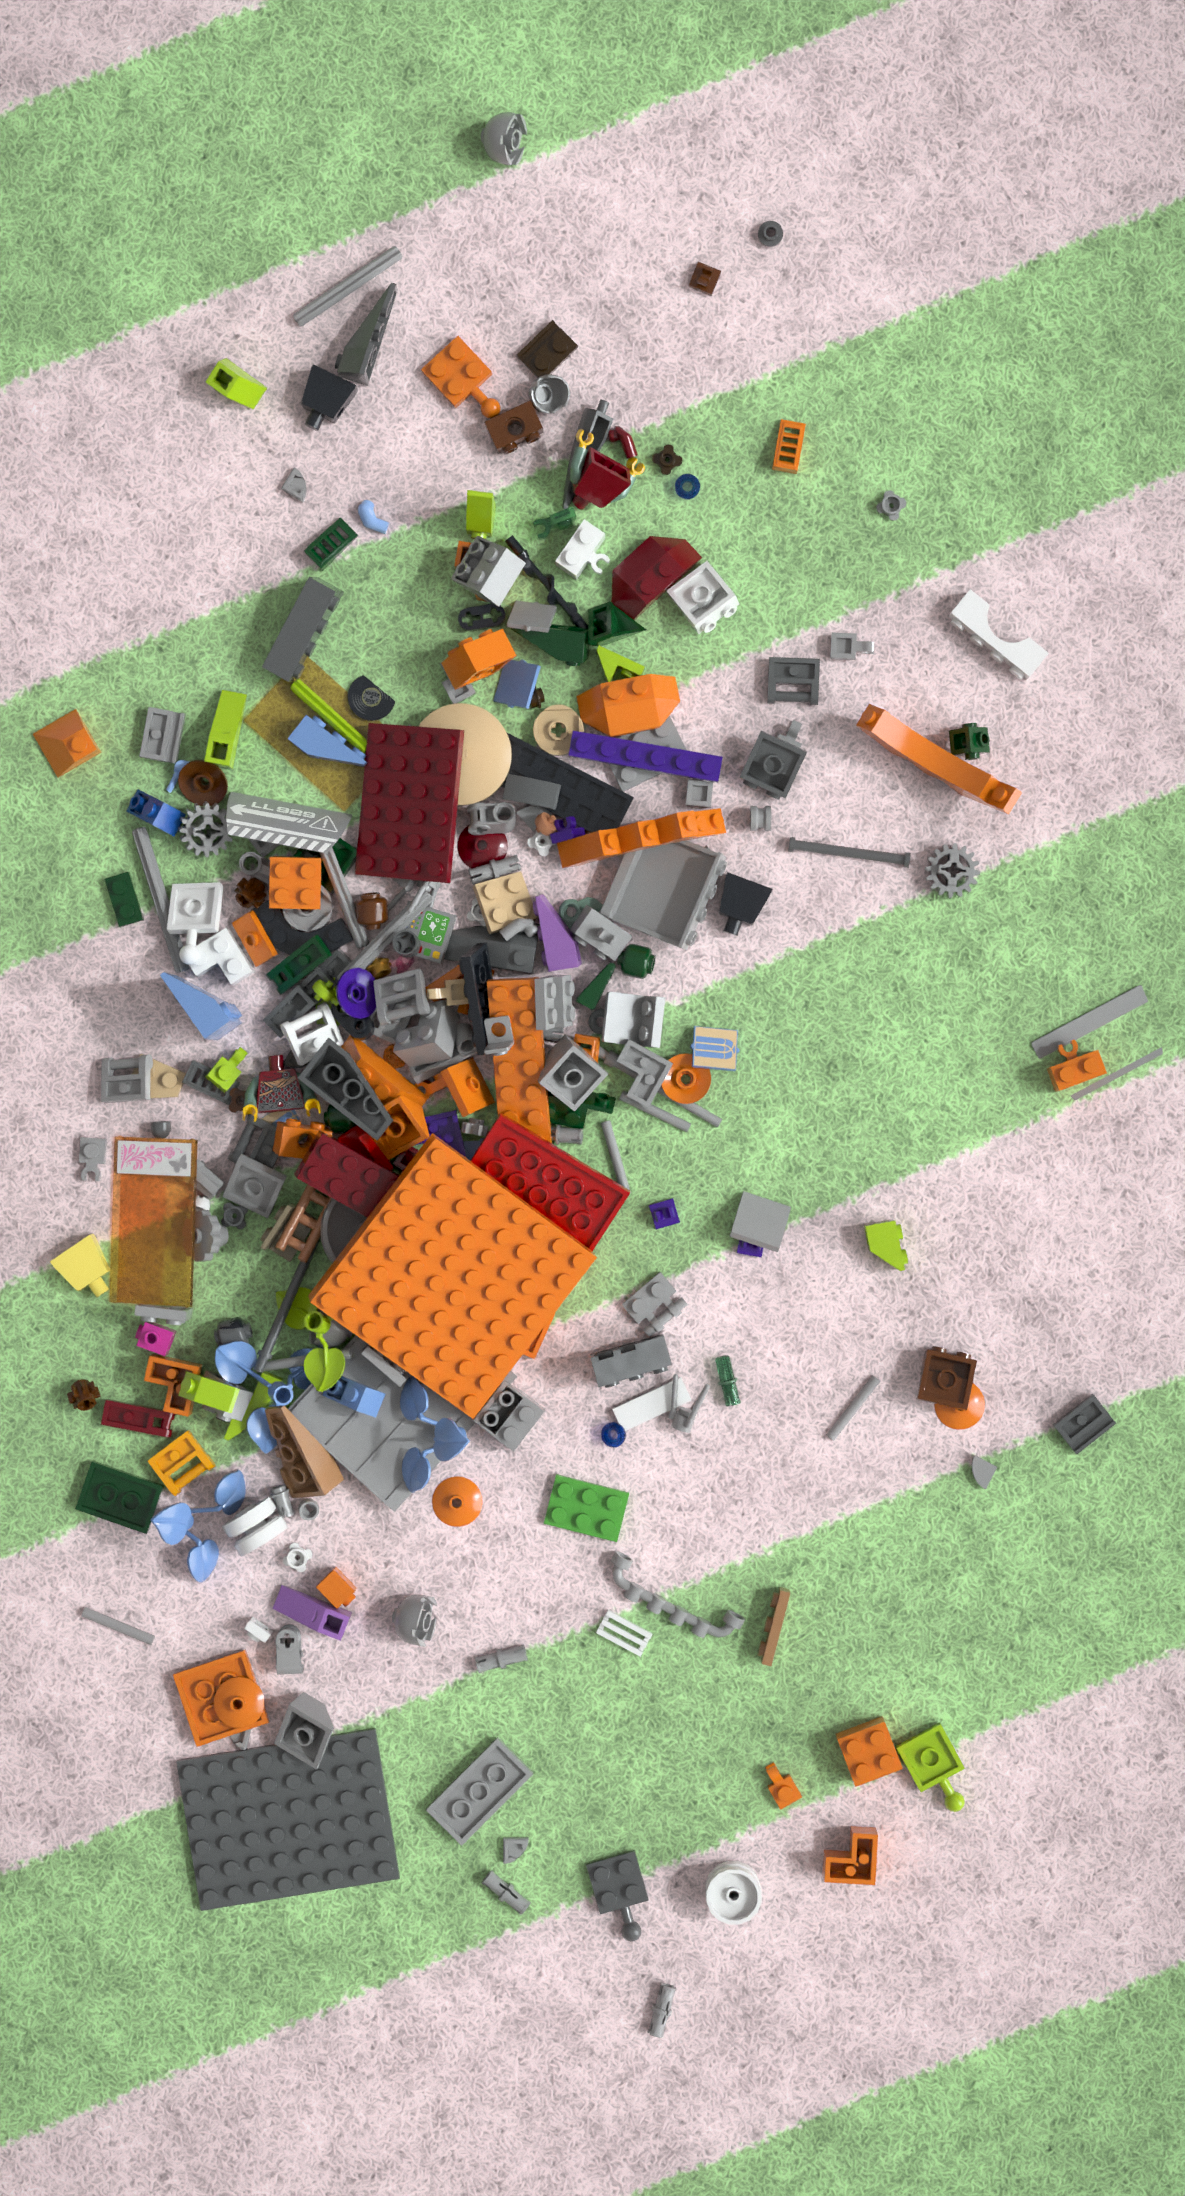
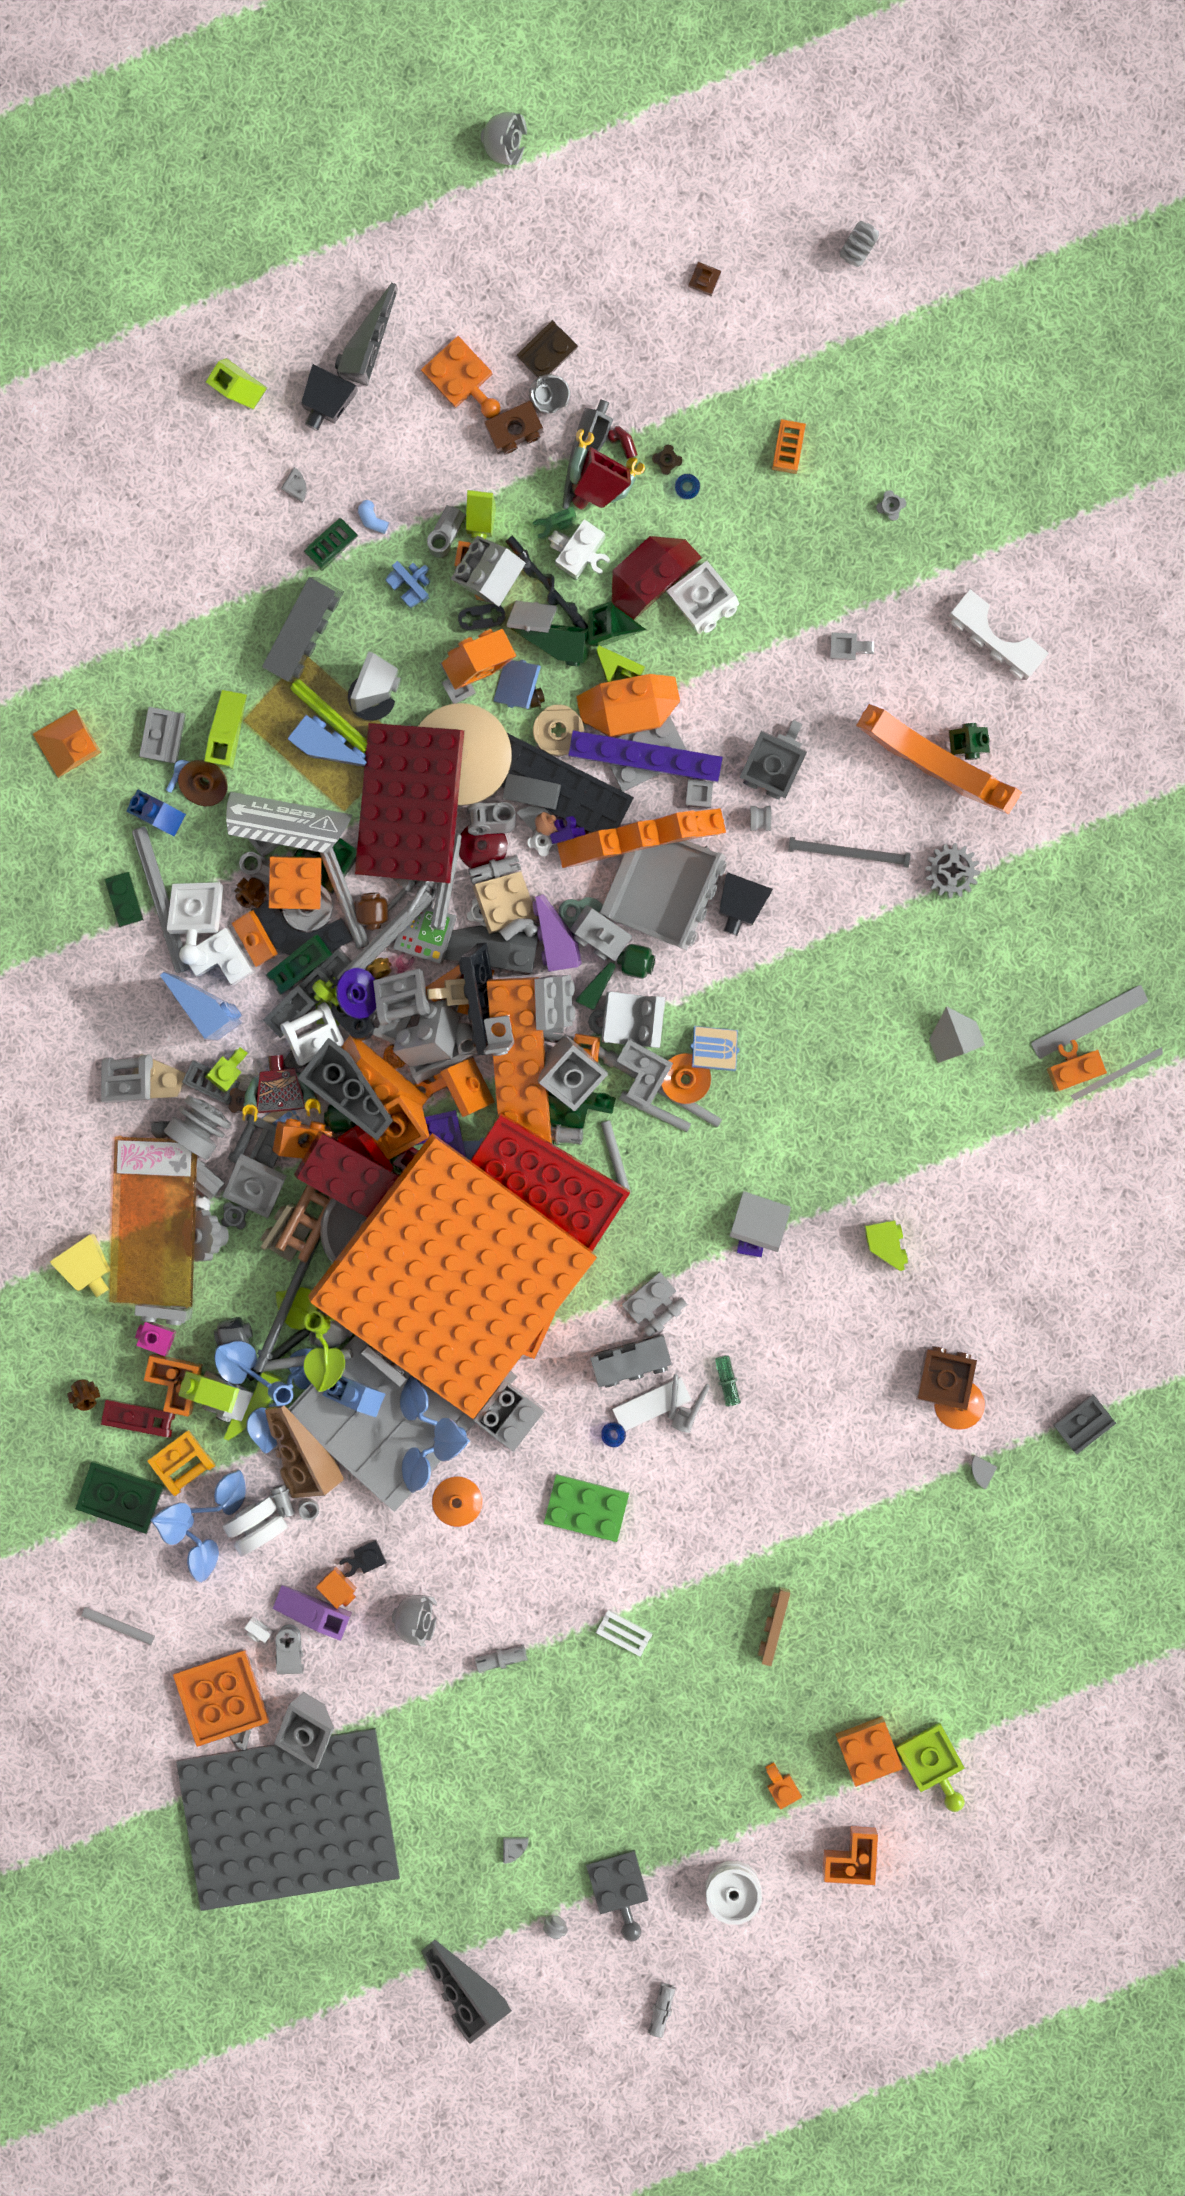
light grey plate [79,1137,107,1181] -> none
light grey gear [178,801,233,857] -> none
orange dish [214,1677,265,1728] -> none
white plate [283,1543,313,1572] -> none
light grey axle [293,246,402,327] -> none
dark grey wheel [392,930,421,958] -> none
light grey plate [426,1737,533,1846] -> none
light grey plate [461,1118,489,1136] -> none
light grey pin [482,1870,531,1915] -> none
light grey bar [611,1551,745,1638] -> none
dark purple tile [649,1198,680,1230] -> none
dark grey plate [758,221,783,247] -> none
dark grey plate [767,657,820,705] -> none
light grey bar [826,1375,880,1441] -> none
none -> light grey wheel [164,1095,232,1160]
none -> pearl dark grey bar [247,1328,309,1381]
none -> black plate [339,1539,387,1577]
none -> slope [351,651,401,712]
none -> medium blue hips [385,561,431,608]
none -> dark grey wedge [421,1940,512,2044]
none -> light grey piece [427,505,466,558]
none -> light grey axle [431,833,461,930]
none -> light grey plate [543,1916,568,1939]
none -> white plate [548,531,571,552]
none -> light grey gear [840,221,879,267]
none -> light grey slope [929,1006,985,1063]

